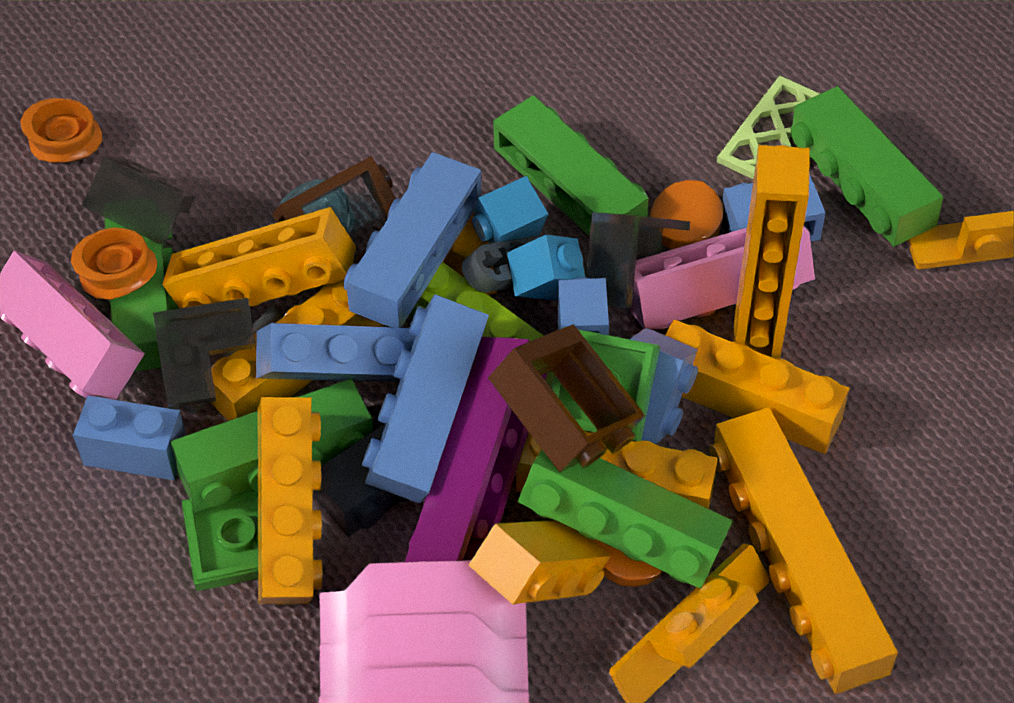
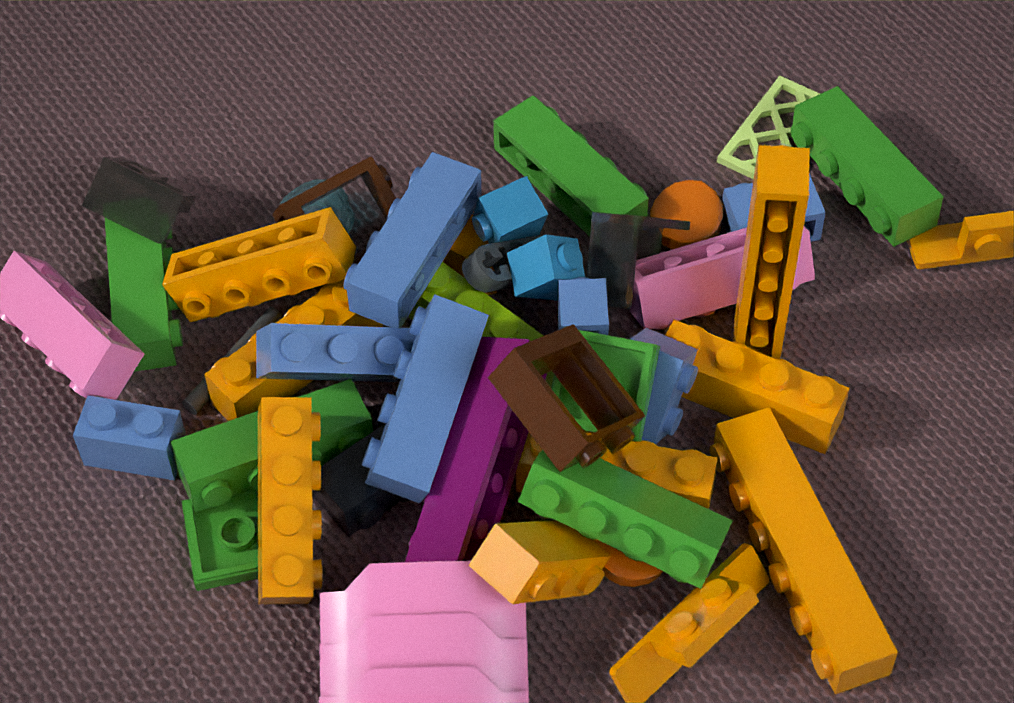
orange piece [20,98,102,162] -> none
orange piece [71,227,158,300] -> none
clear smoke panel [153,298,256,410] -> none

